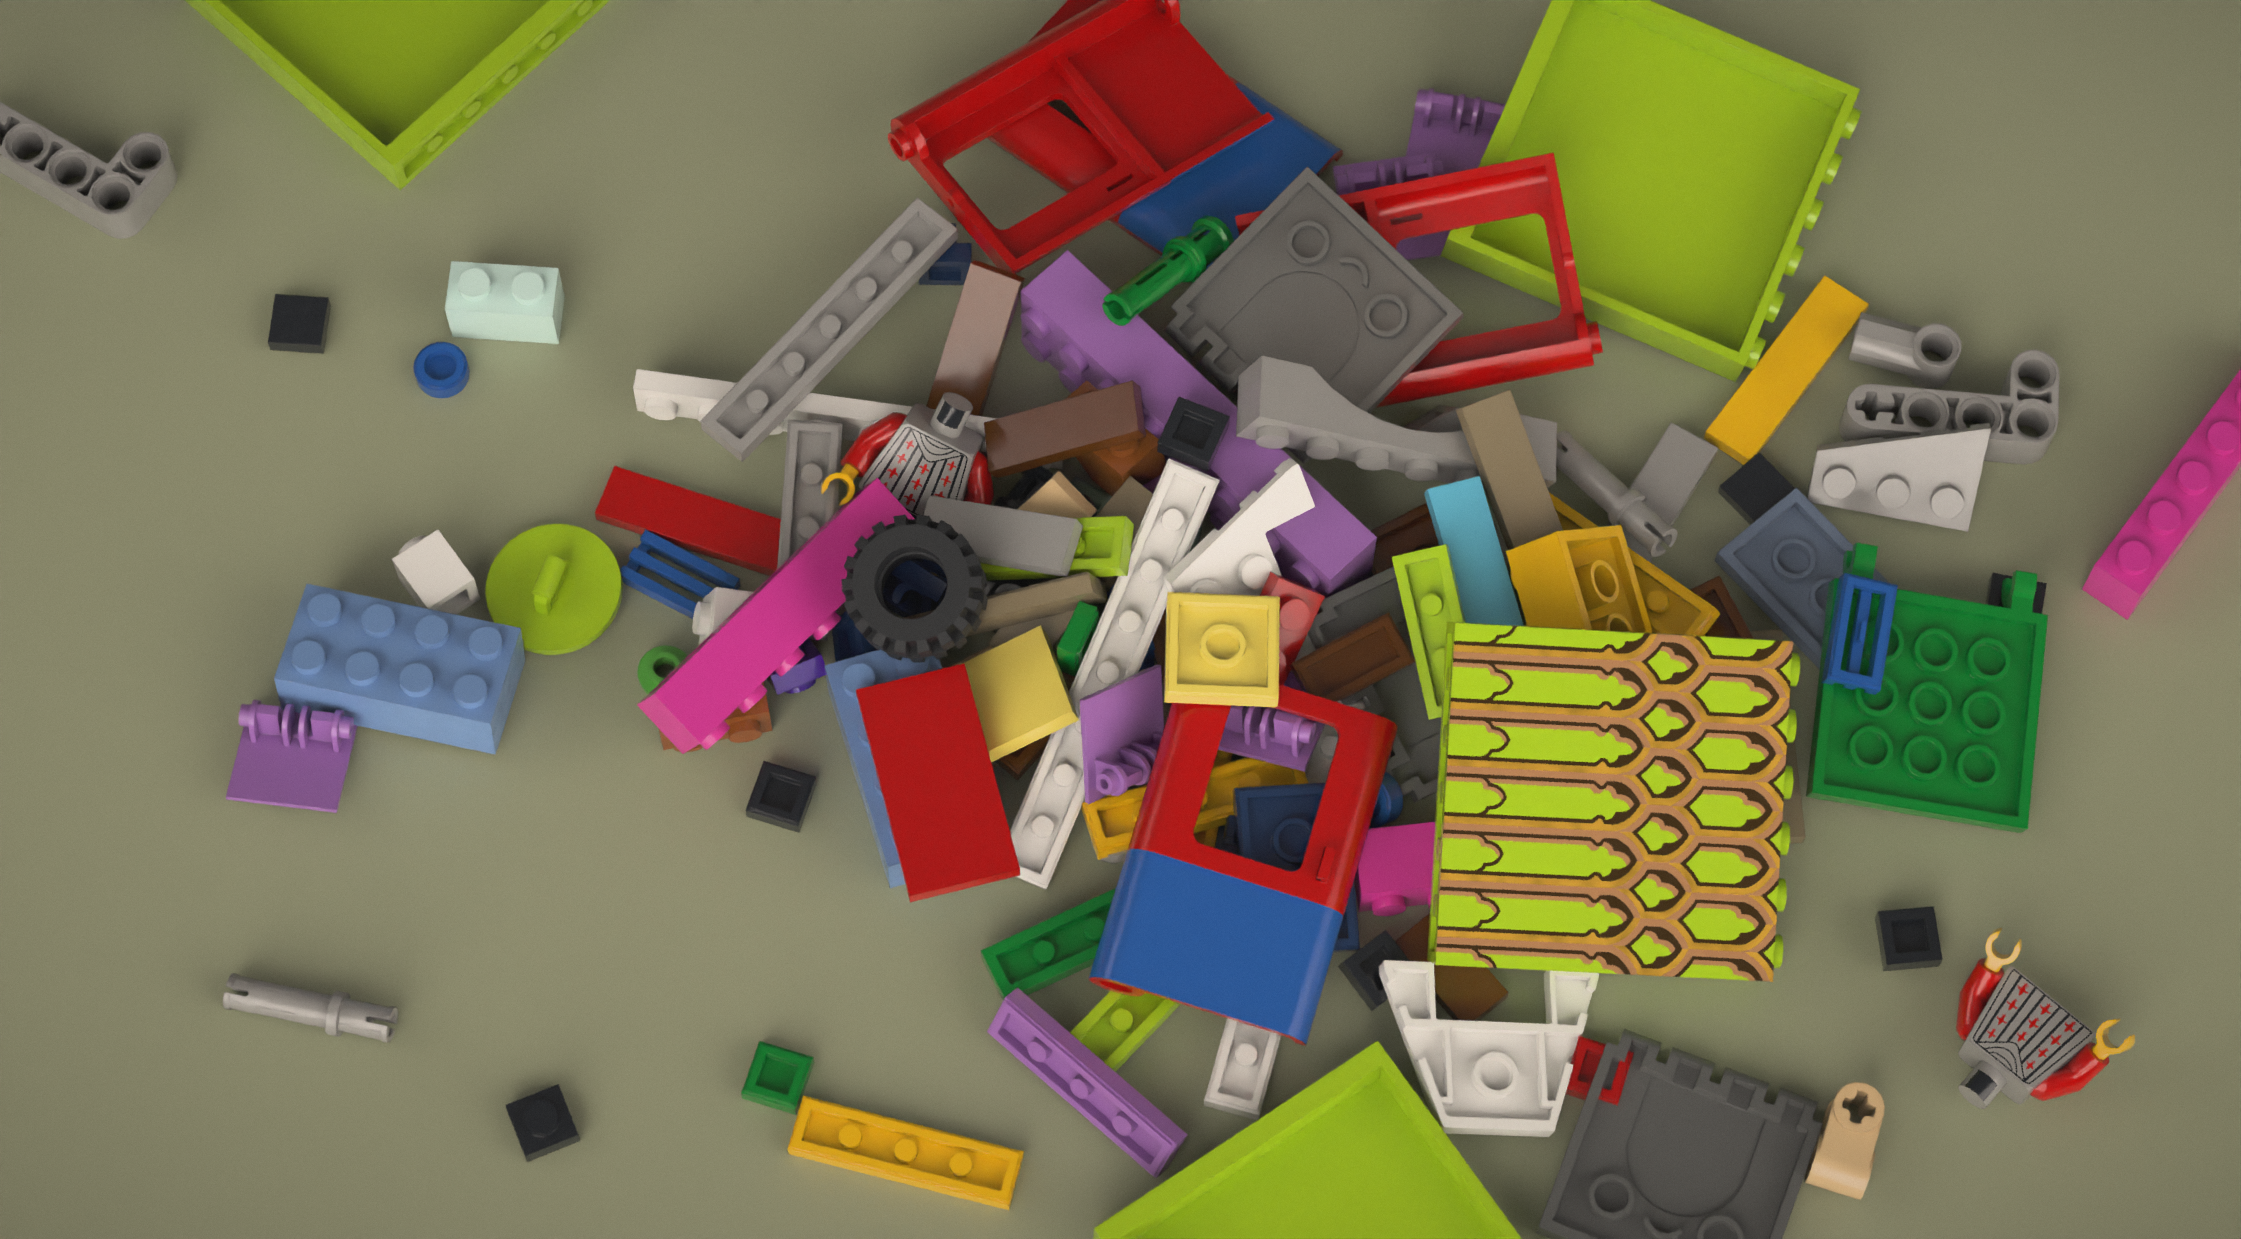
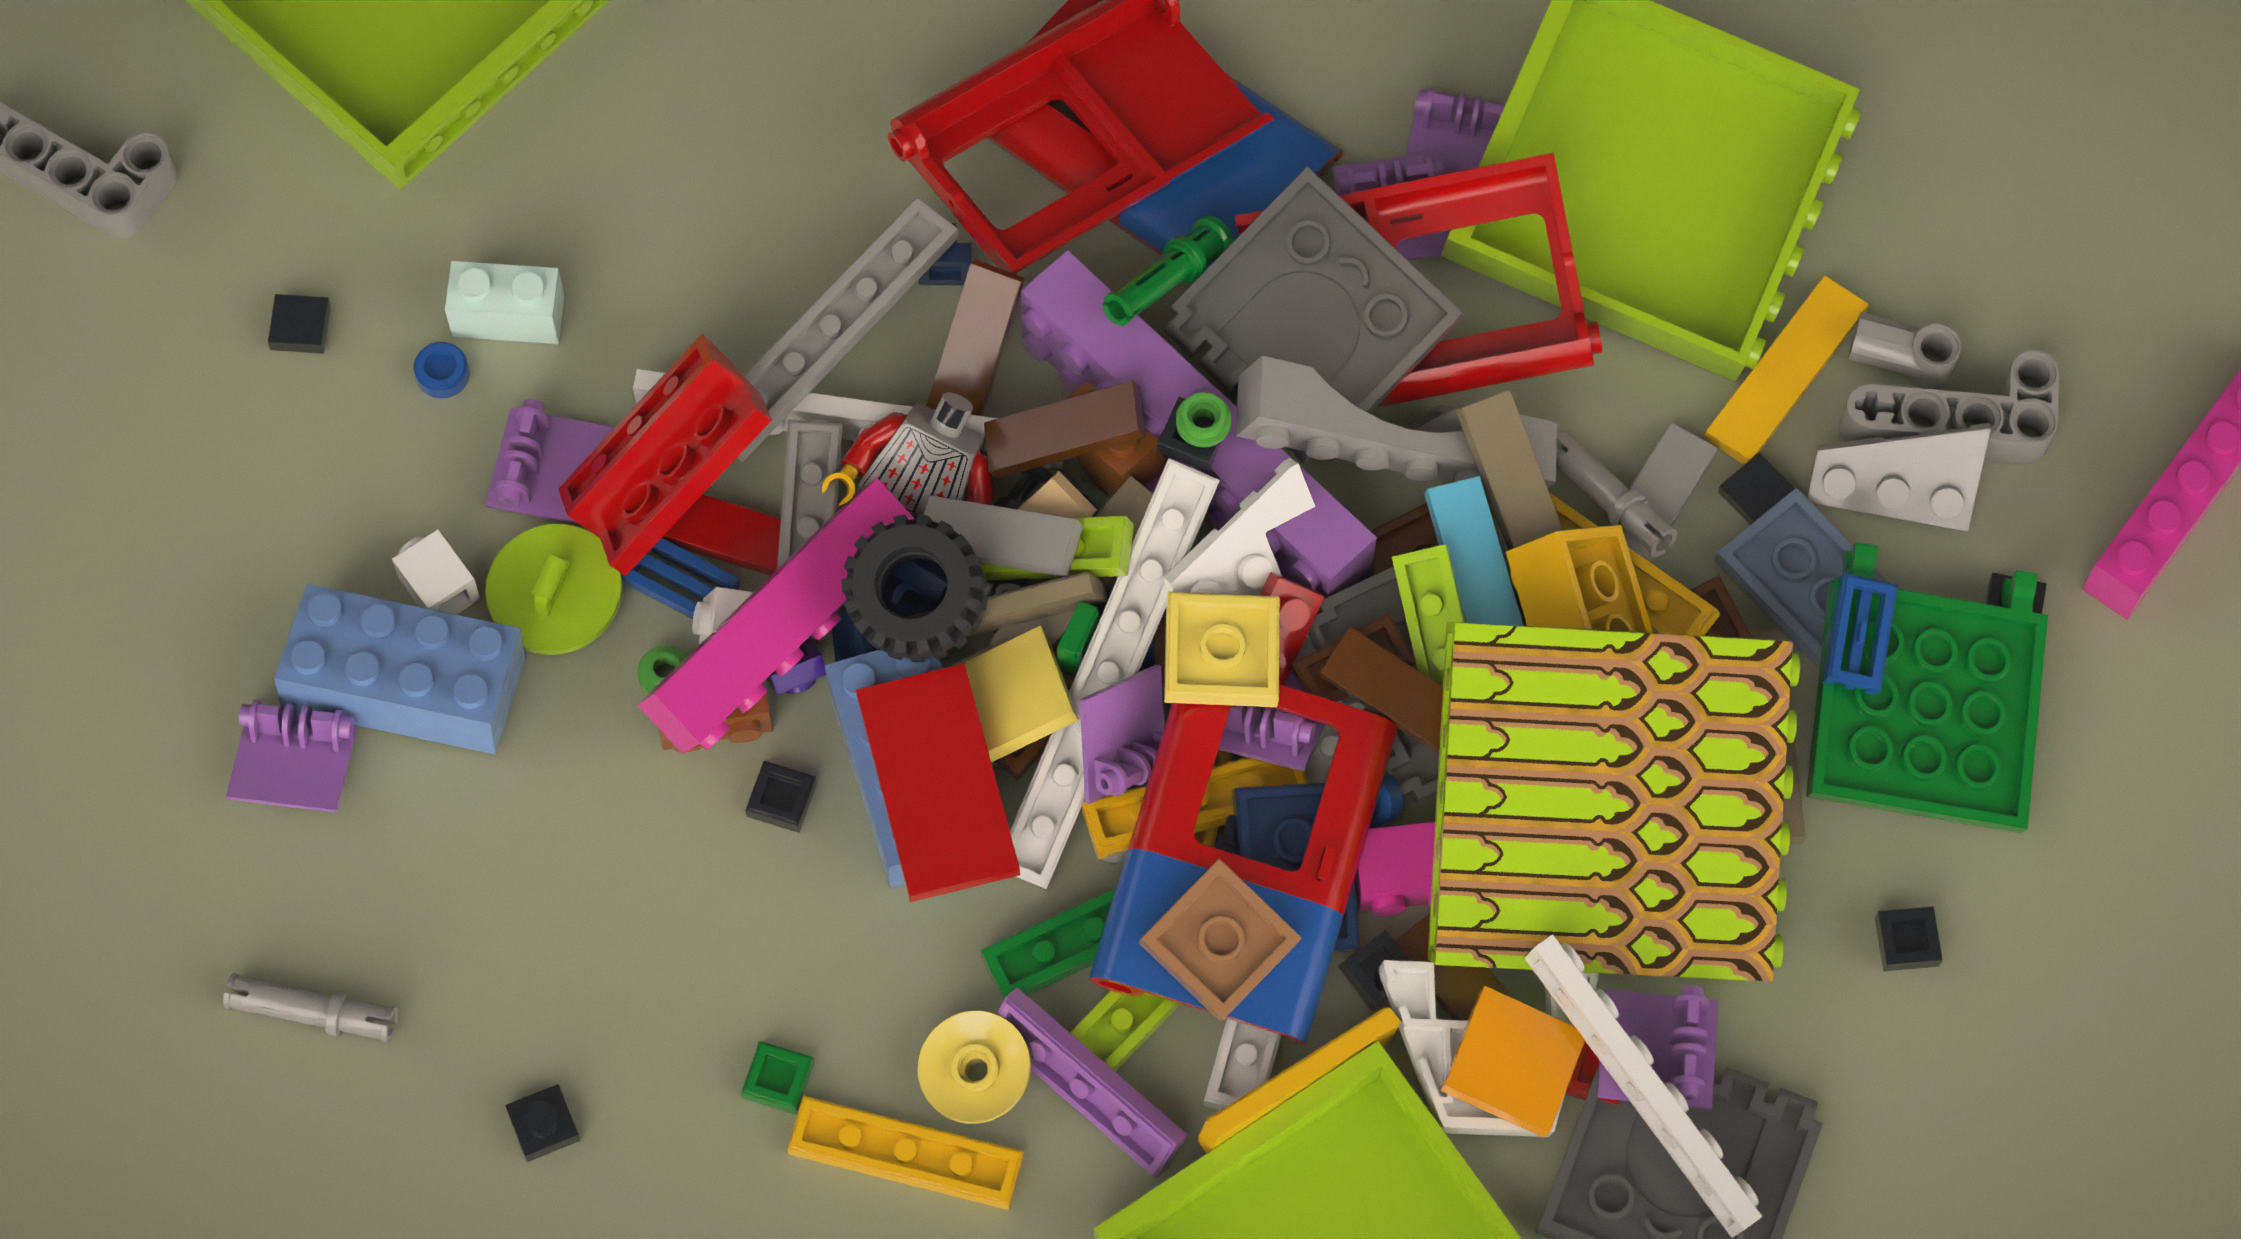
tan piece [1804,1082,1885,1200] -> none
torso [1956,928,2135,1109] -> none
none -> medium lavender hinge [485,399,615,525]
none -> red slope [558,334,772,576]
none -> light yellow dish [918,1011,1031,1124]
none -> medium nougat plate [1139,859,1302,1022]
none -> bright green plate [1176,392,1232,447]
none -> yellow tile [1197,1007,1401,1154]
none -> reddish brown tile [1318,626,1443,754]
none -> light orange tile [1440,986,1585,1138]
none -> white plate [1524,934,1763,1238]
none -> medium lavender hinge [1597,986,1718,1110]

